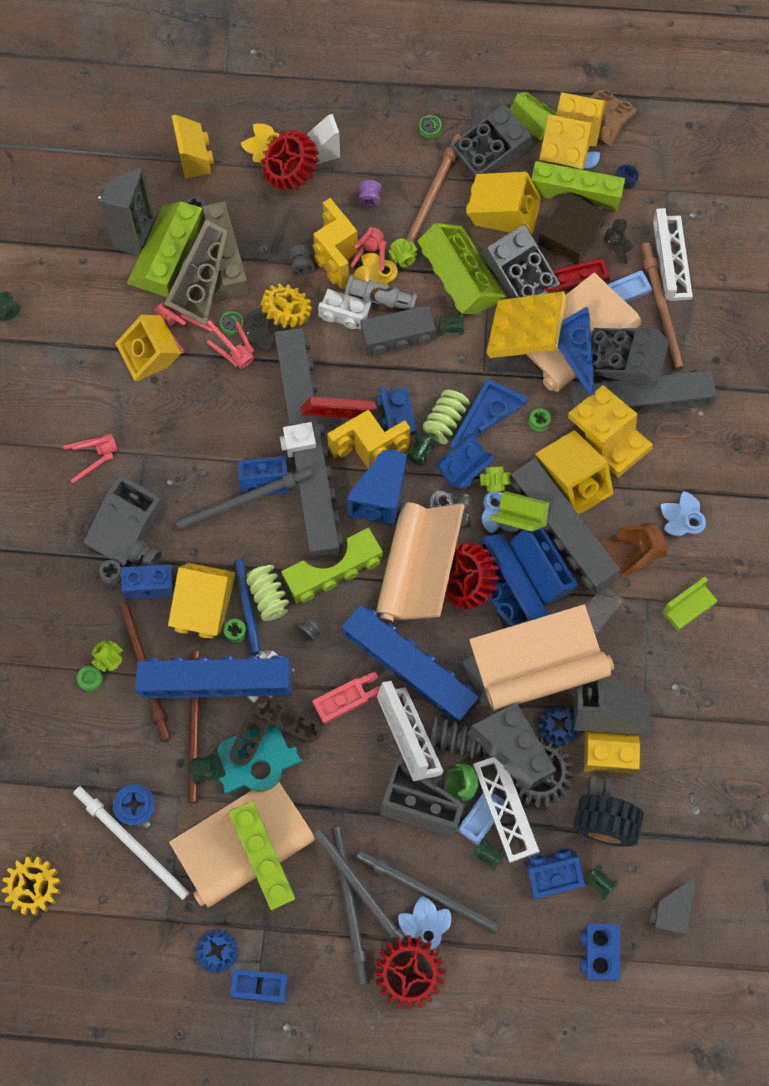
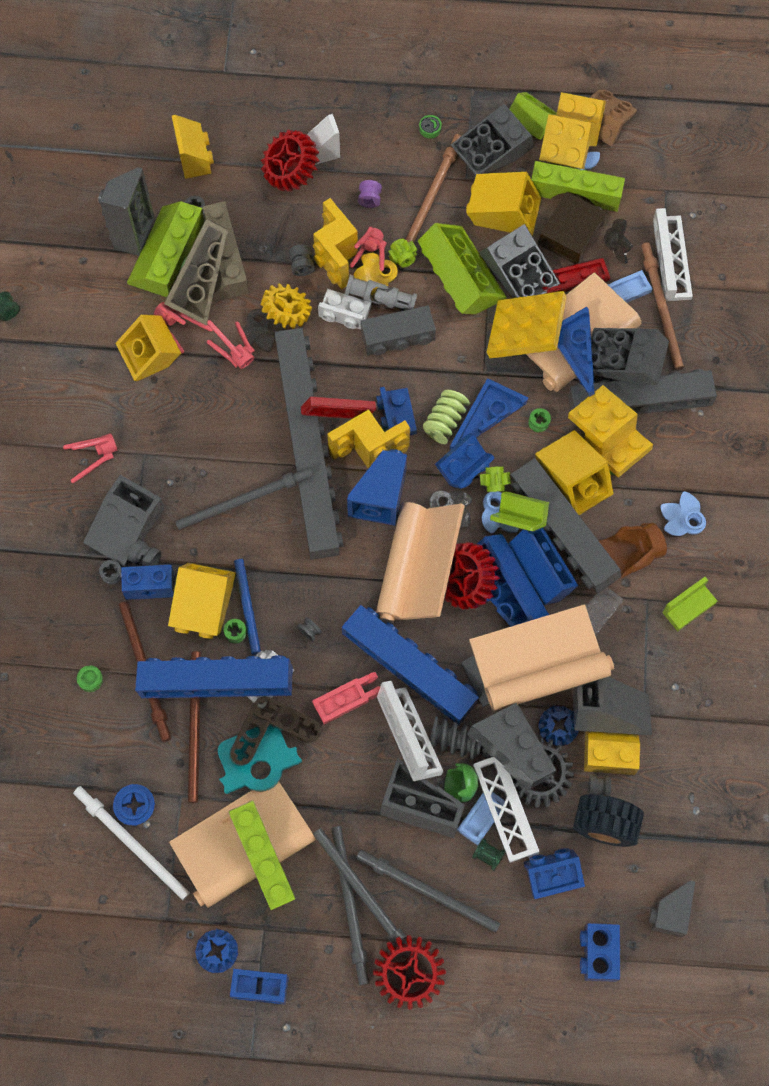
yellow gear [2,857,61,915] -> none
lime gear [91,640,123,672] -> none
clear green wheel [189,754,221,783] -> none
tile [220,311,244,336] -> none
blue bracket [238,456,289,495] -> none
yellow plate [241,123,279,163] -> none
yellowish green piece [246,565,289,621] -> none
white bracket [280,422,316,458] -> none
lime arch [281,527,383,604] -> none
light blue plate [398,896,451,950] -> none
clear green bush [407,434,436,466] -> none
clear green bush [439,314,464,336] -> none
clear green bush [584,865,619,900] -> none
clear blue tile [615,165,639,188] -> none

